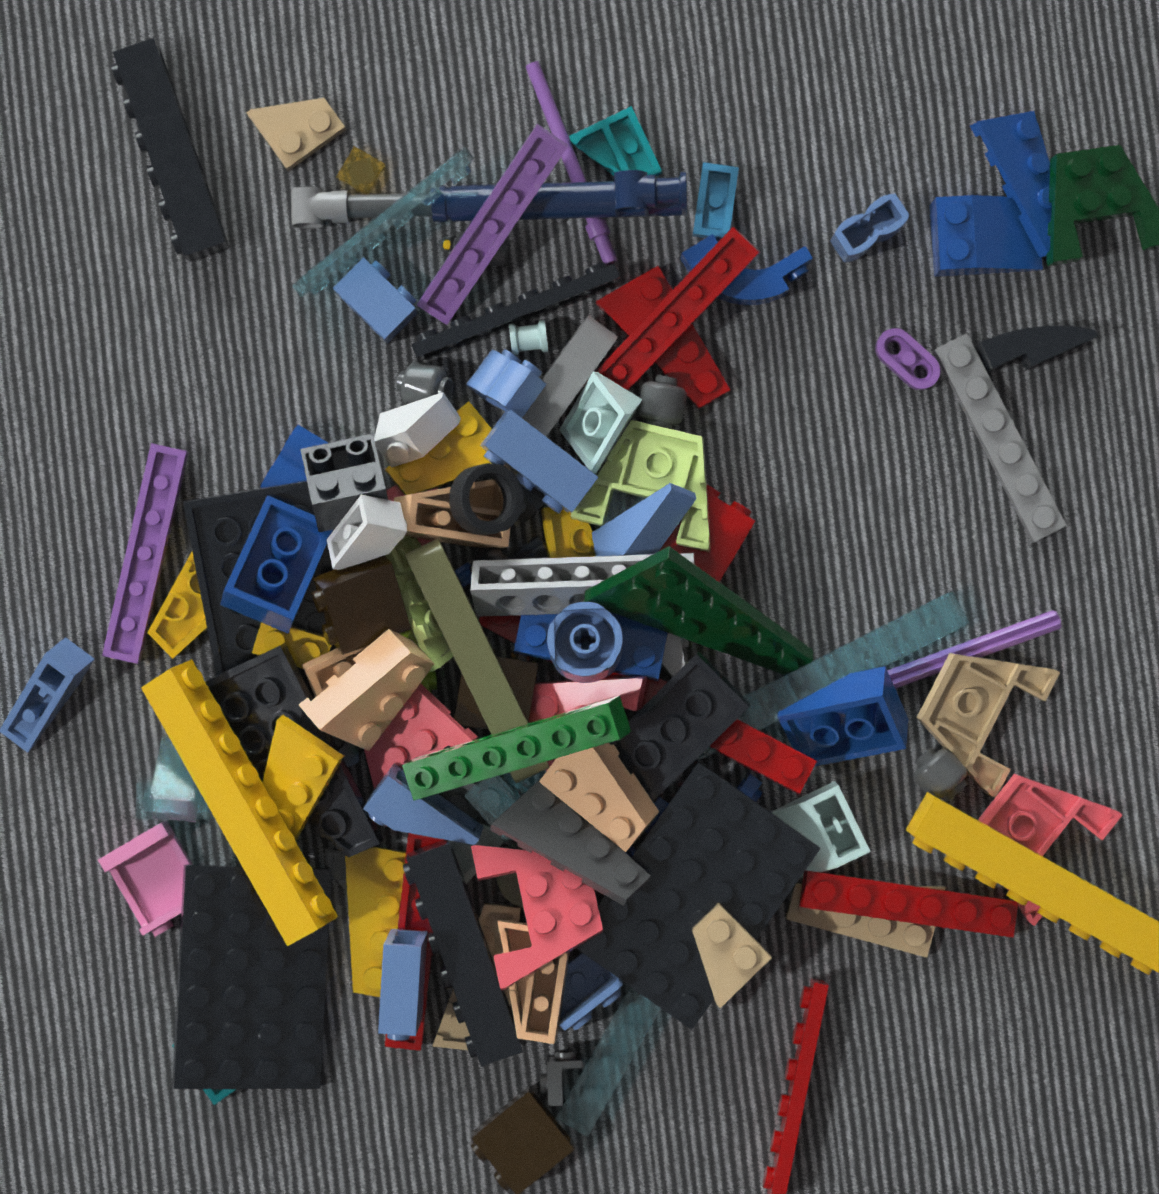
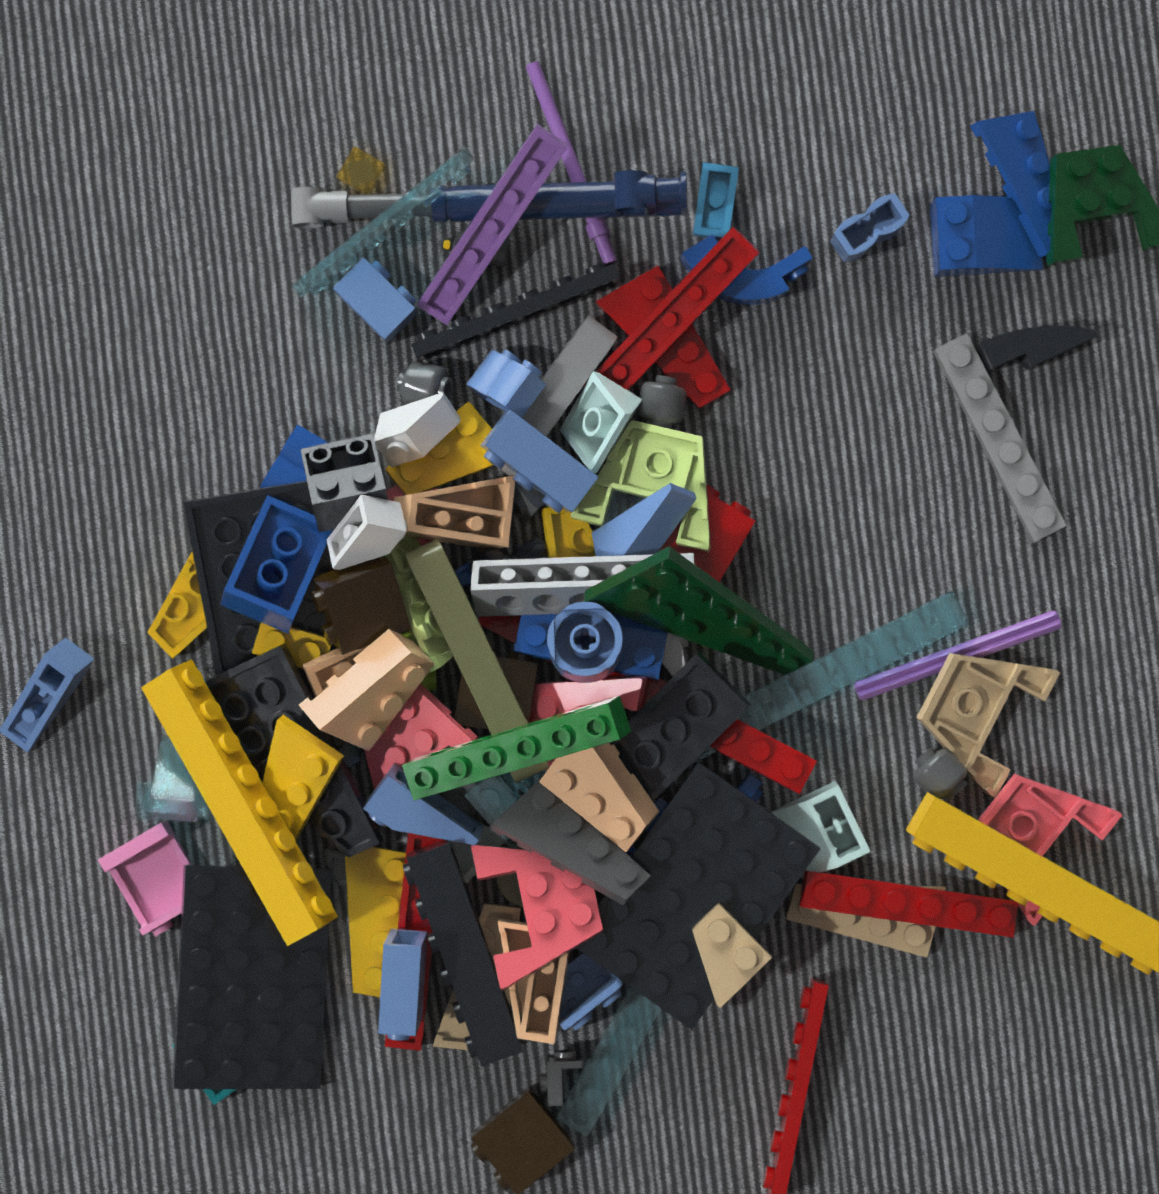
medium lavender plate [102,443,189,664] -> none
black brick [111,37,230,262] -> none
tan wing [246,98,346,171] -> none
black tyre [449,463,524,535] -> none
light aqua bush [509,320,548,356] -> none
teal wing [569,106,663,176] -> none
blue slope [777,666,909,766] -> none
medium lavender plate [875,328,940,390] -> none

